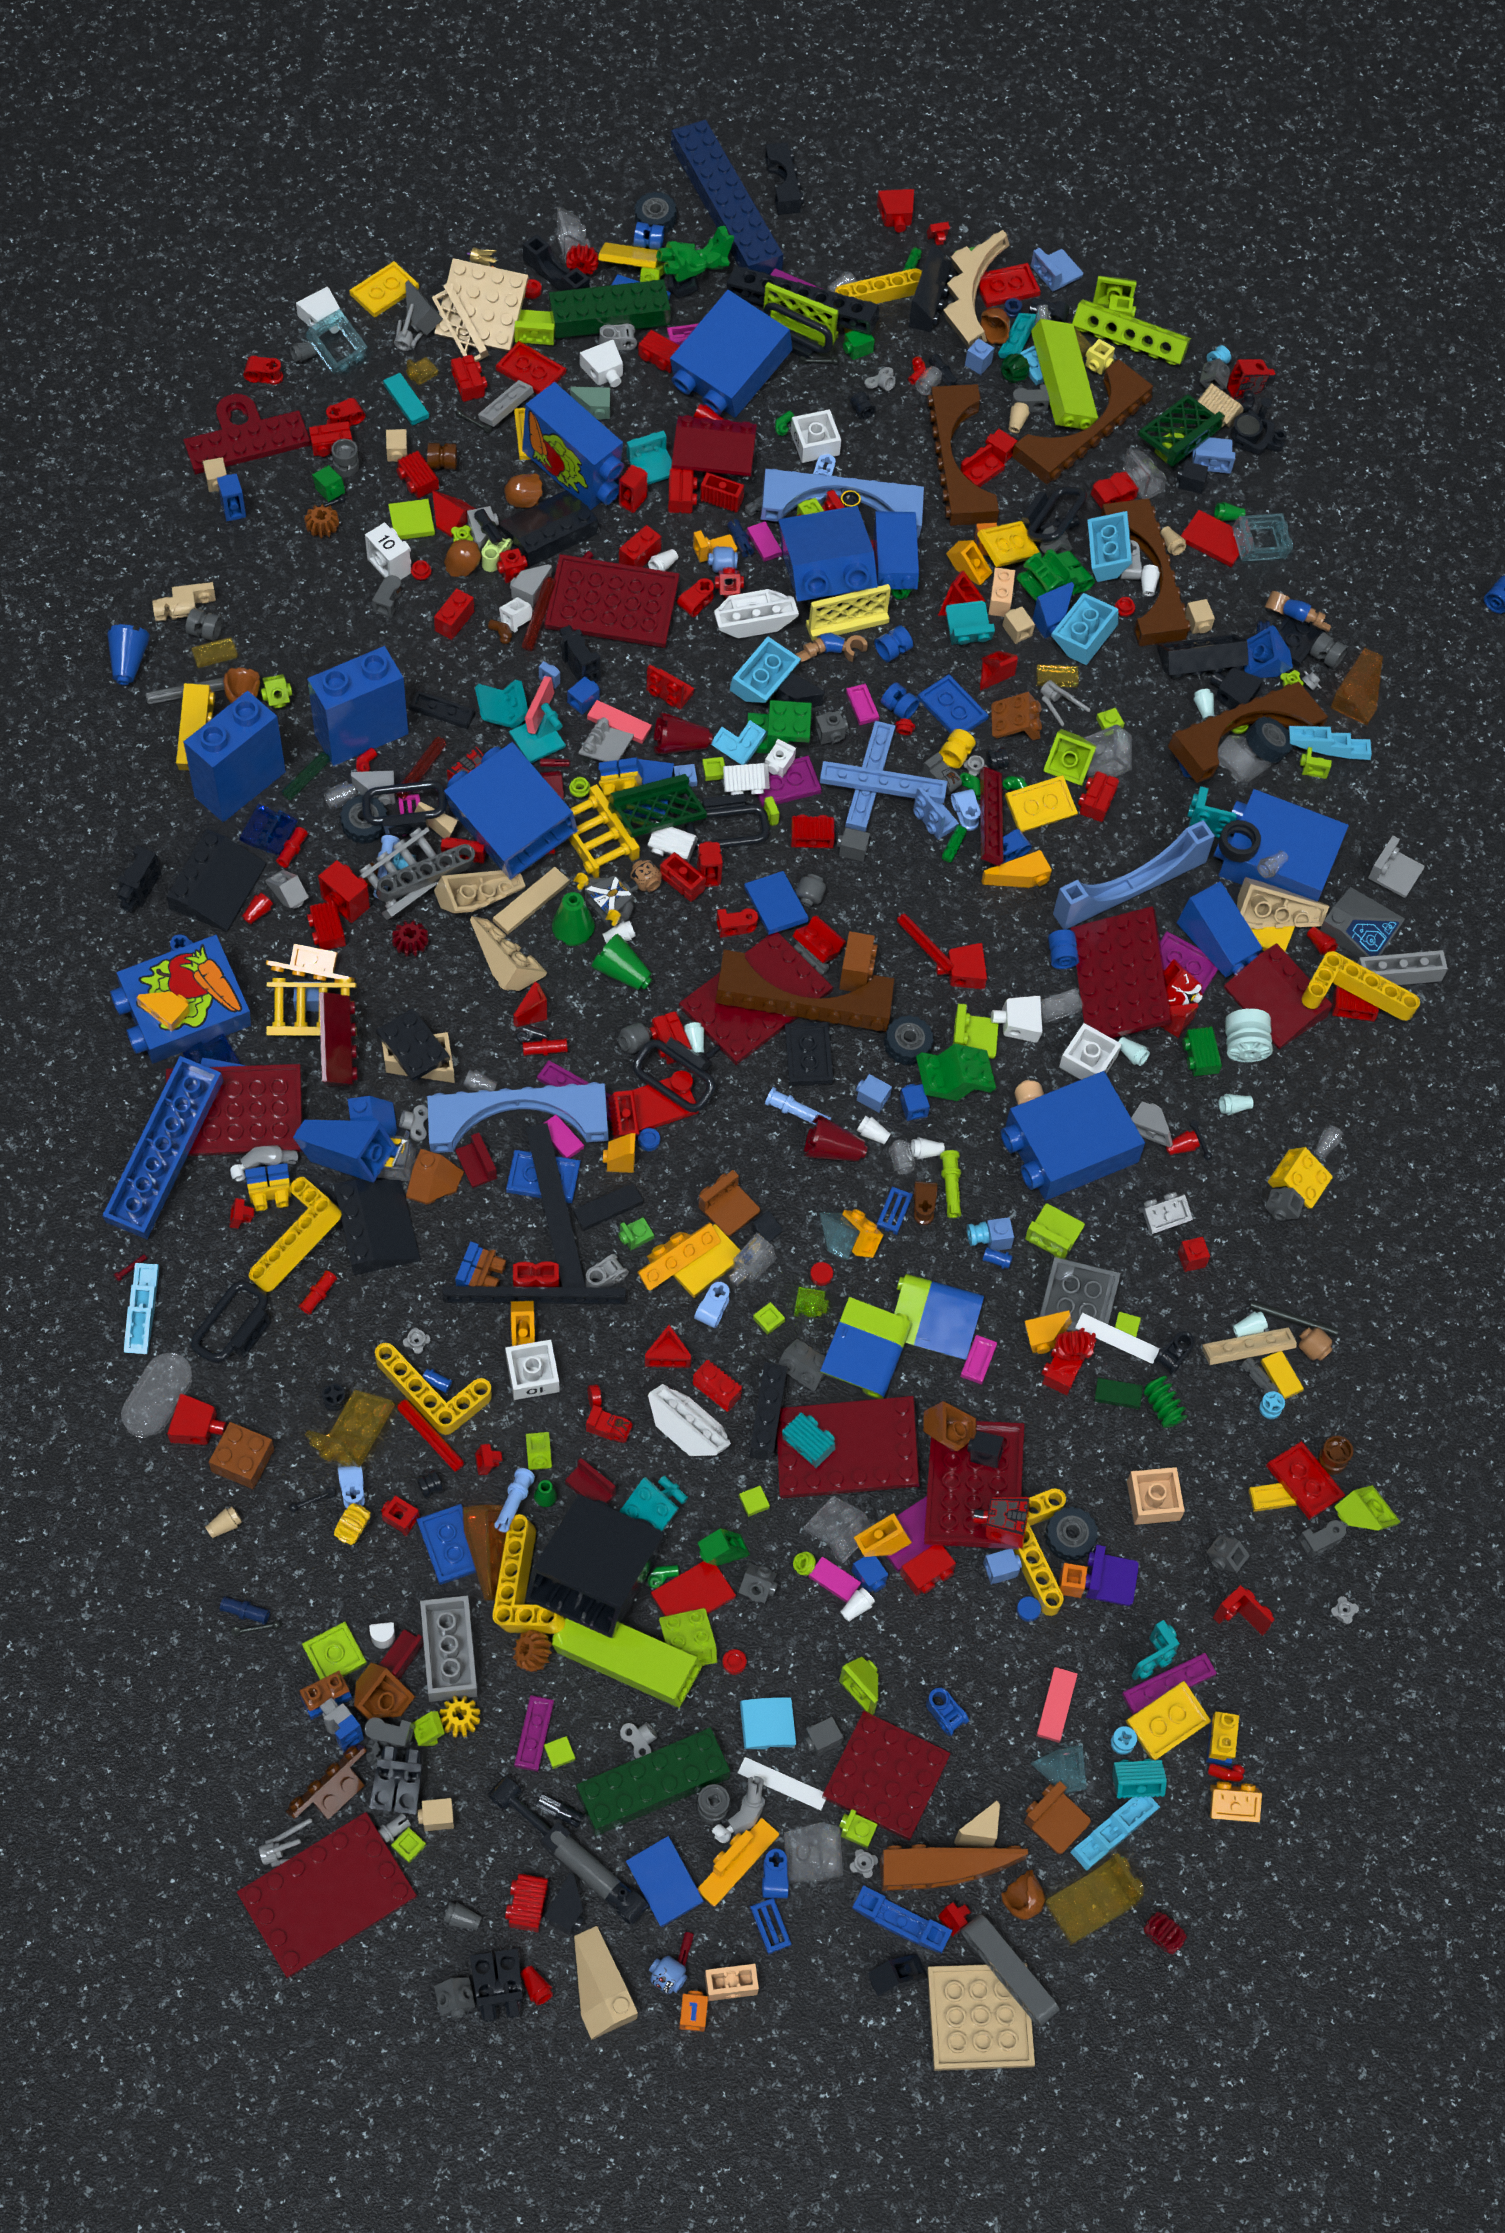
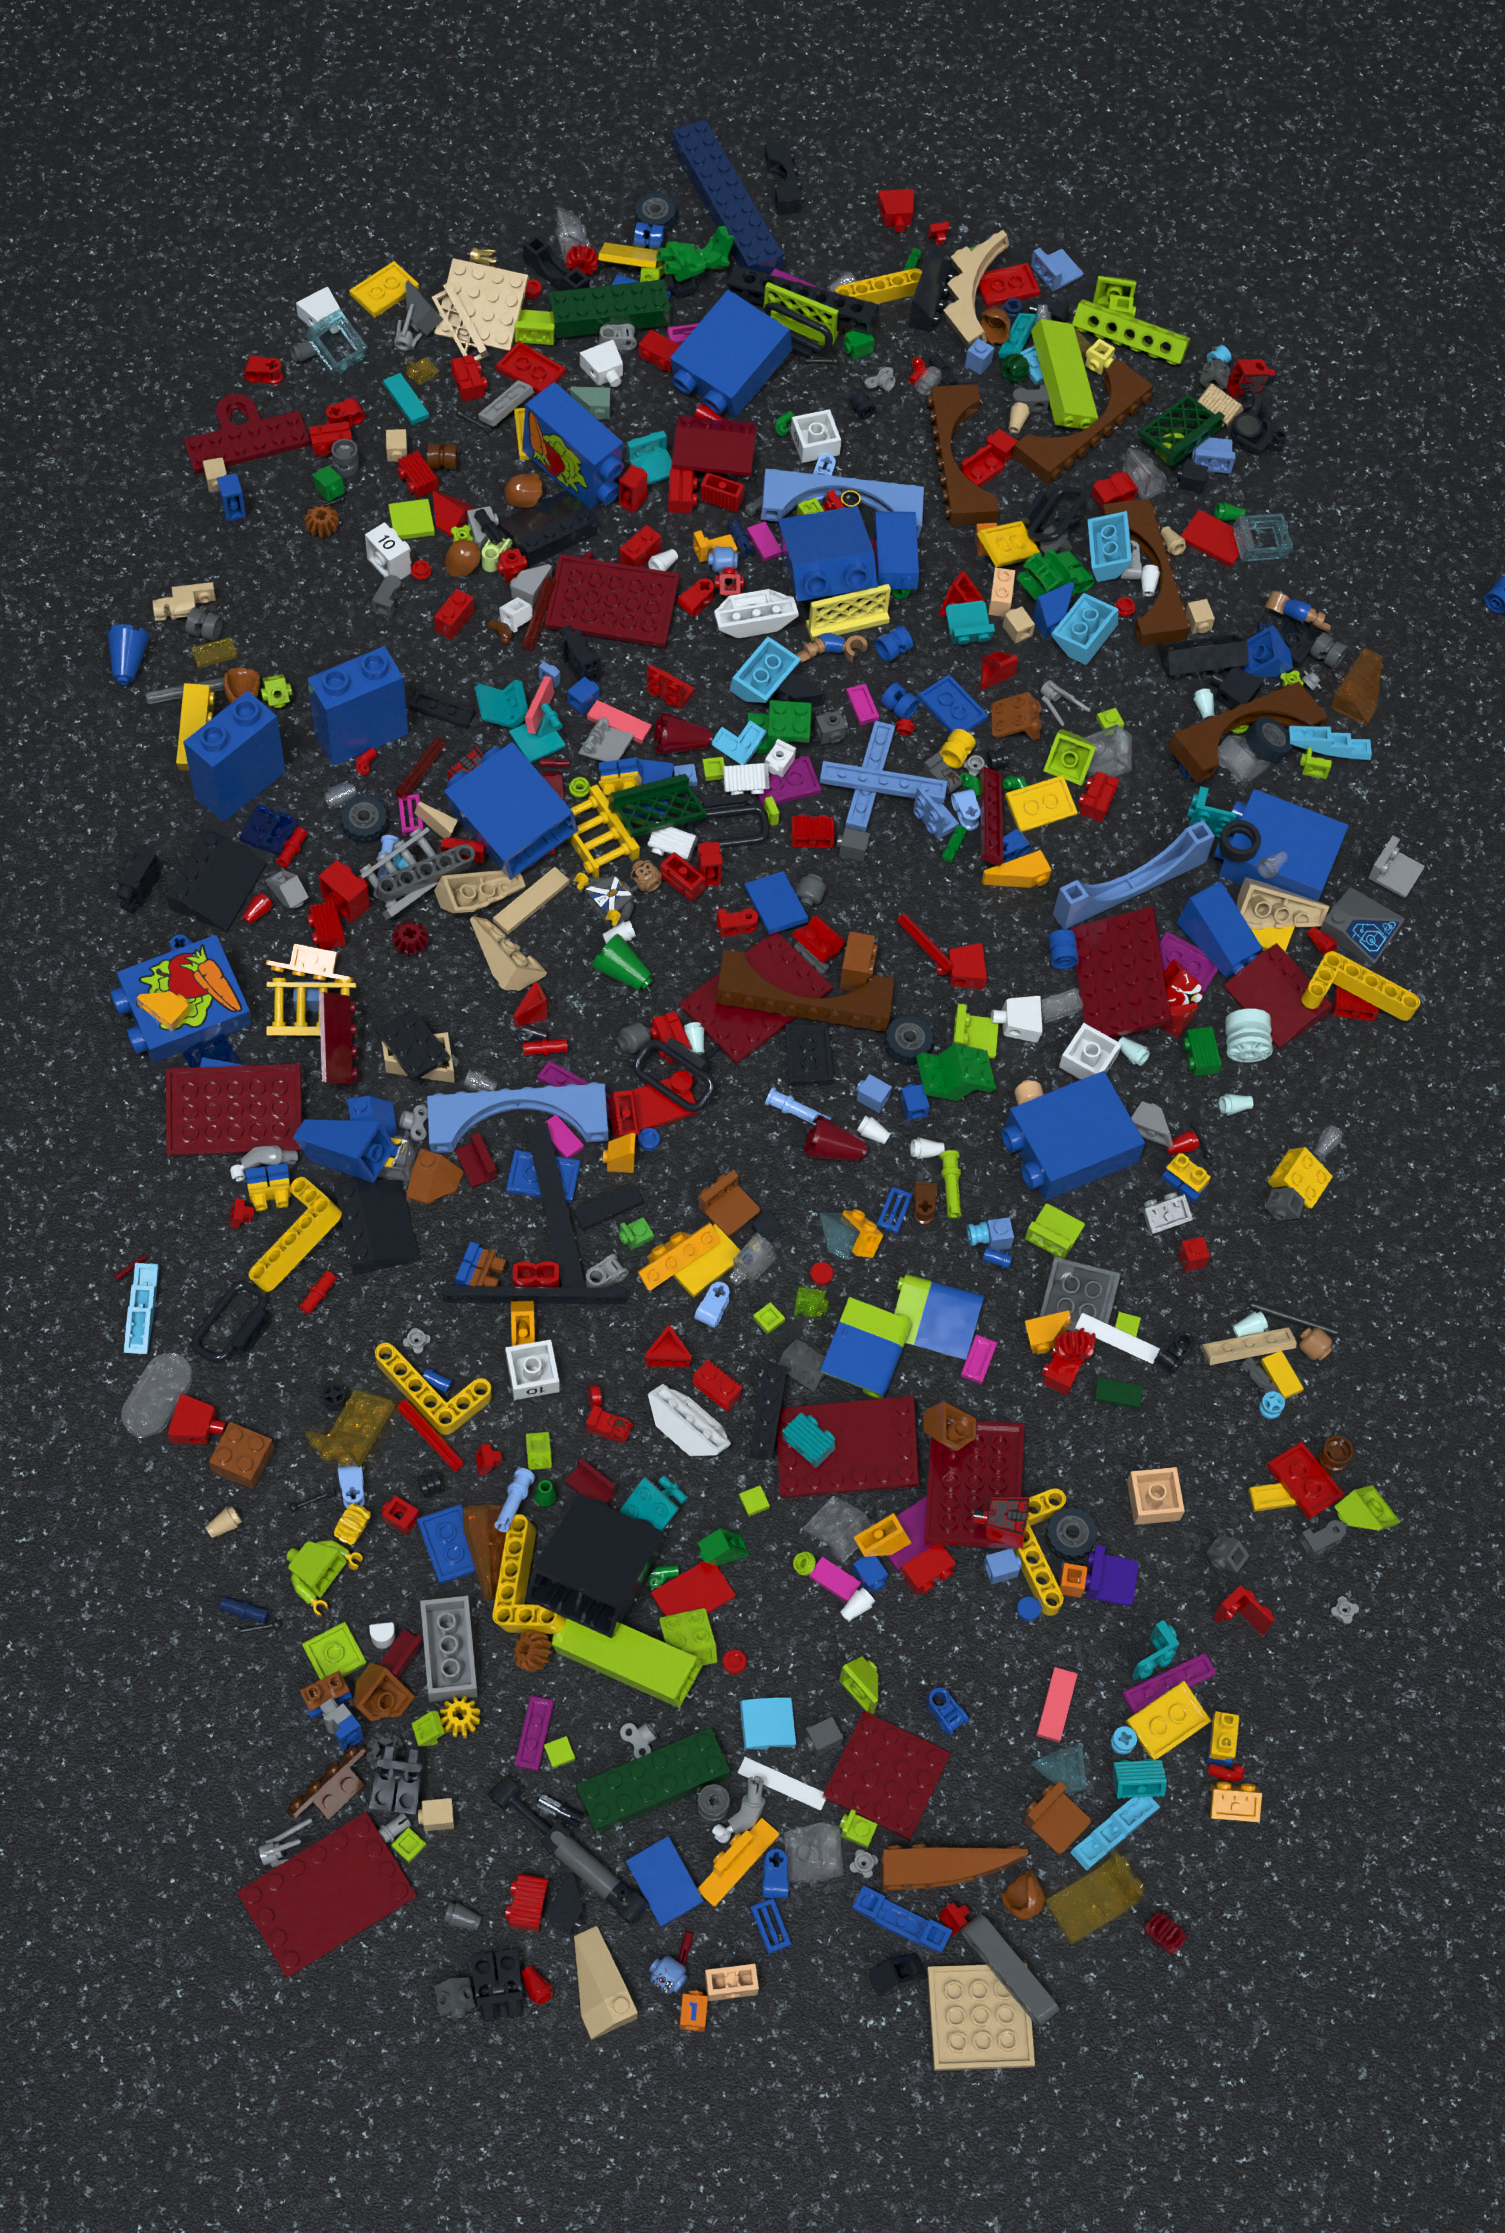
blue brick [102,1056,224,1239] -> none
clear green axle [282,752,330,800] -> none
light grey slope [351,771,395,805] -> none
black bar [362,780,447,836] -> none
dark grey leg [365,1718,415,1749] -> none
green cone [552,892,595,946] -> none
dark grey brick [738,1563,778,1603] -> none
clear brick [889,1140,915,1174] -> none
light orange slope [946,540,993,585] -> none
tan slope [954,1801,1000,1848] -> none
black brick [967,1431,1004,1469] -> none
clear yellow tile [1036,664,1078,687] -> none
green piece [1144,1375,1188,1428] -> none
light grey brick [1357,950,1448,985] -> none
none -> lime torso [286,1540,362,1616]
none -> yellow hips [1161,1153,1211,1203]

